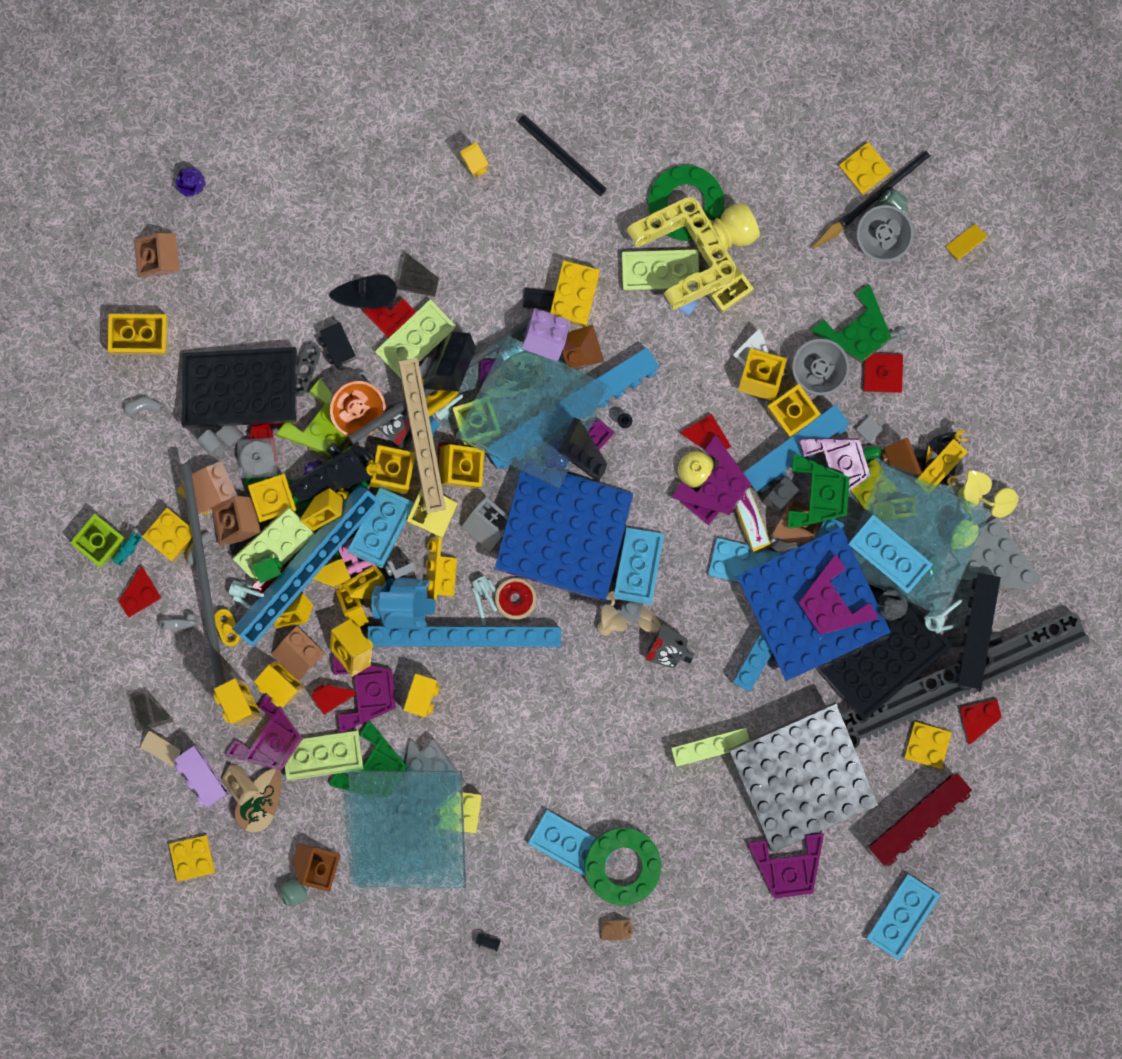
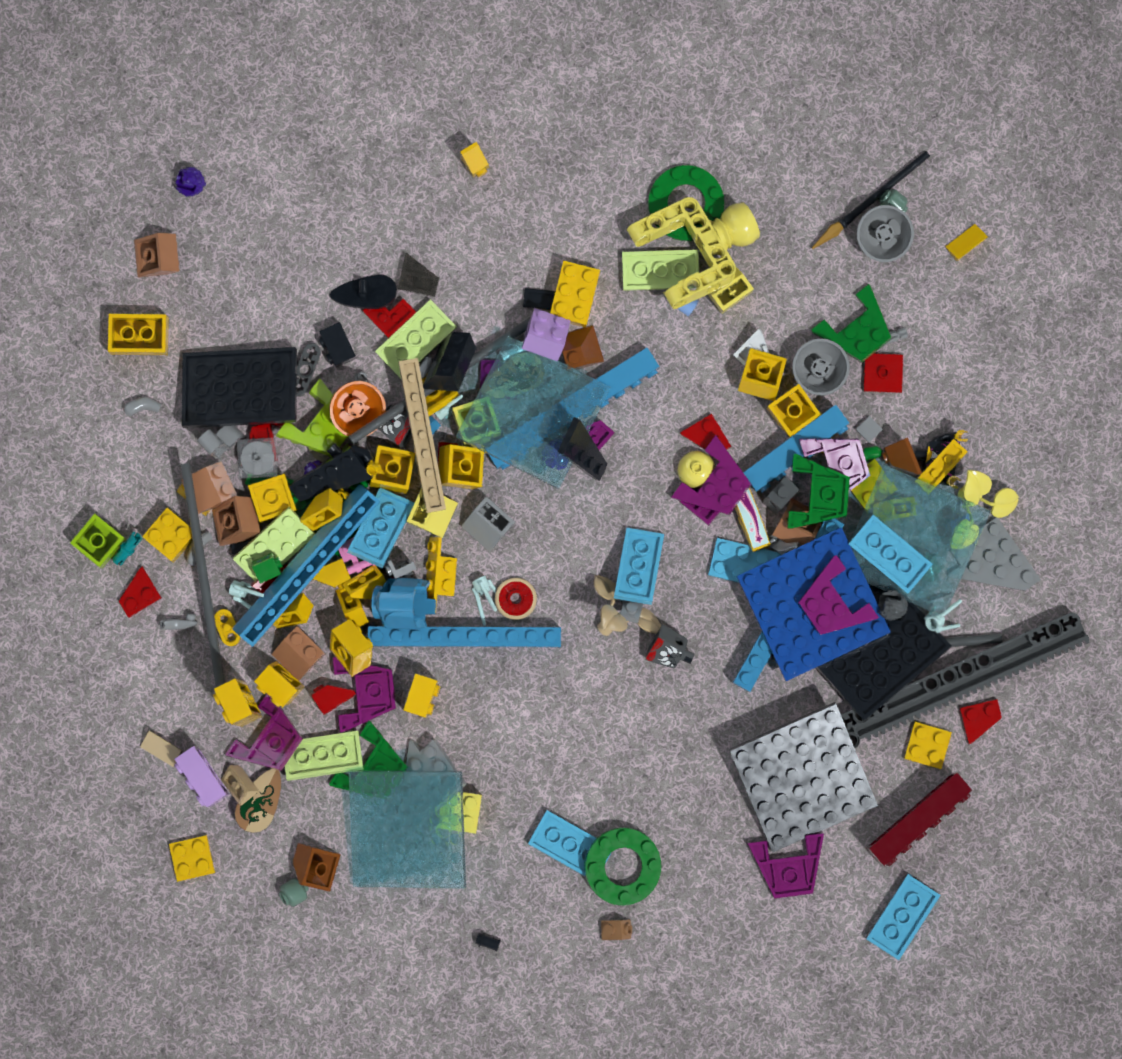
clear smoke wing [128,689,174,731] -> none
blue plate [494,461,633,602] -> none
black axle [518,115,606,196] -> none
black pin [617,413,633,429] -> none
yellowish green brick [671,728,749,767] -> none
yellow plate [839,142,892,195] -> none
black brick [955,573,1001,692] -> none

